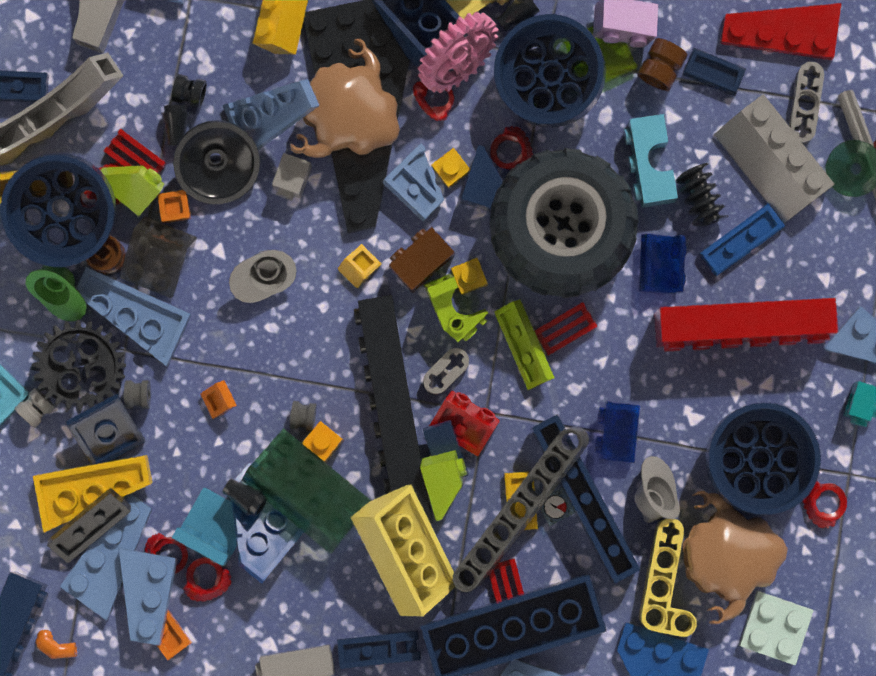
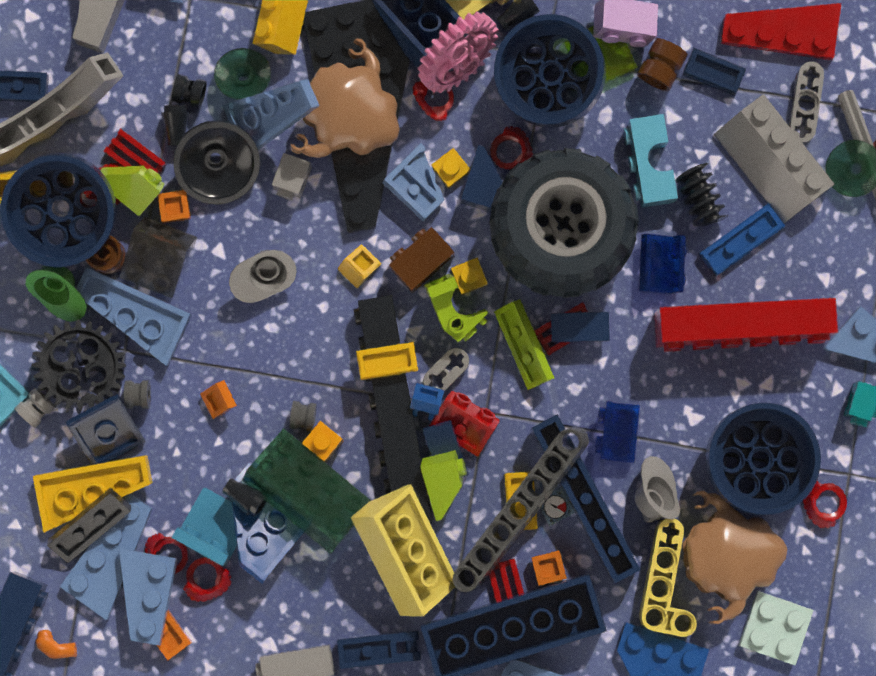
none -> clear green dish [214,48,271,100]
none -> yellow tile [356,342,418,380]
none -> blue tile [410,383,444,421]
none -> orange plate [531,550,567,586]
none -> dark blue tile [551,312,610,343]

